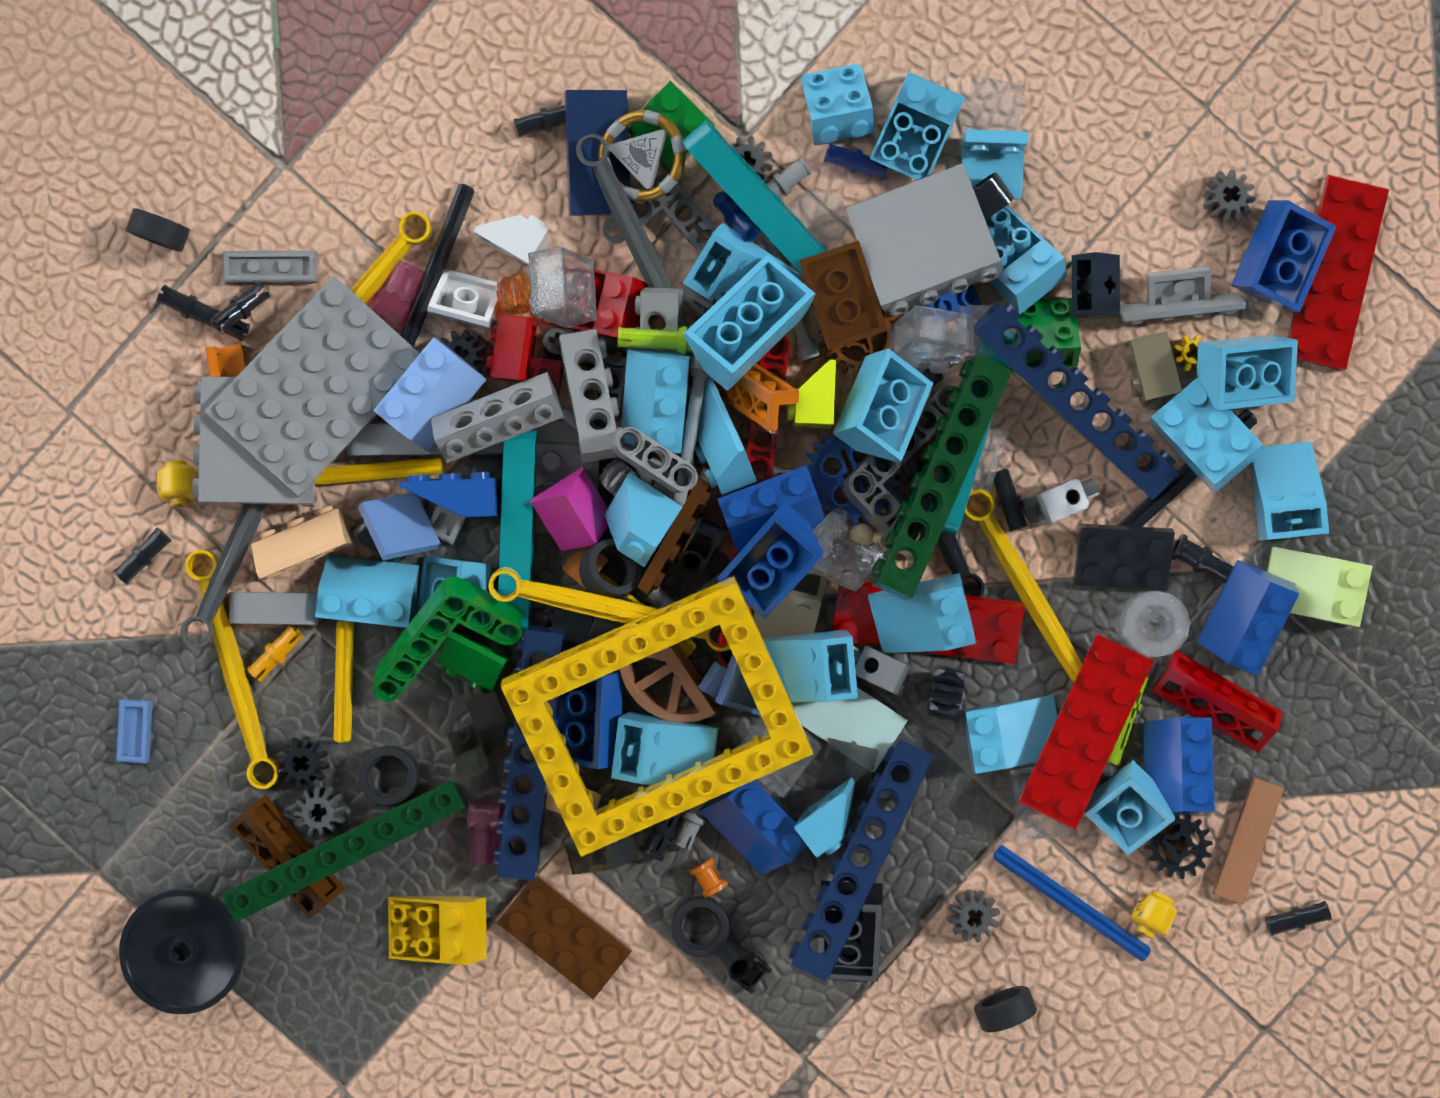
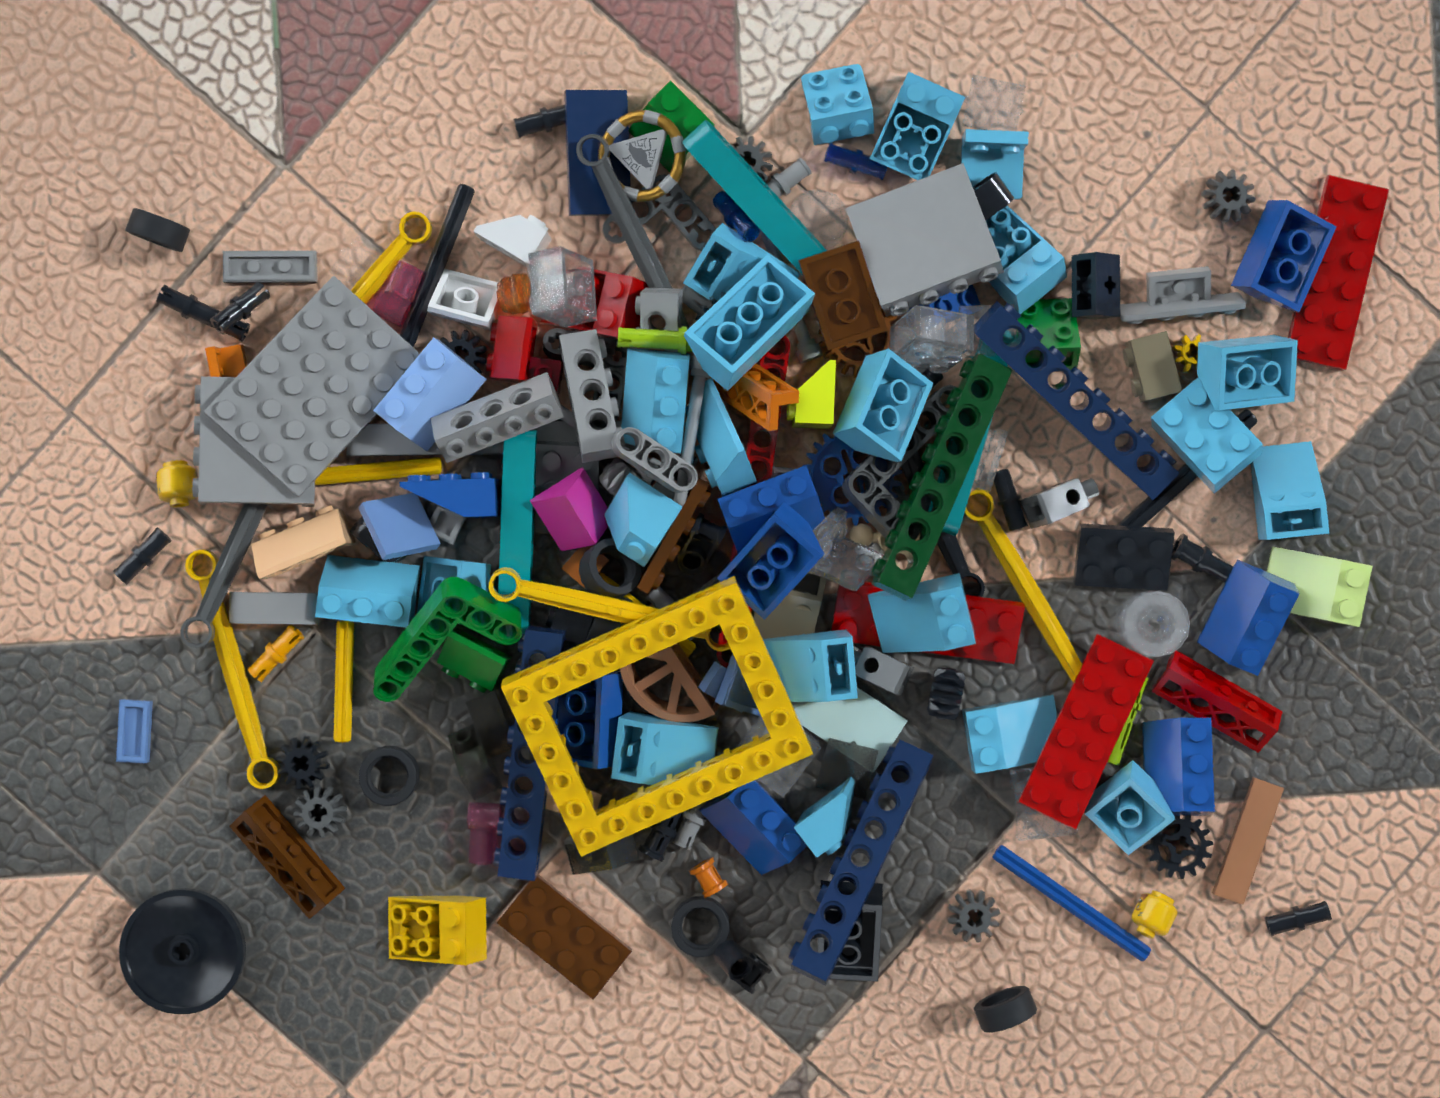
dark green brick [221,780,465,923] -> none

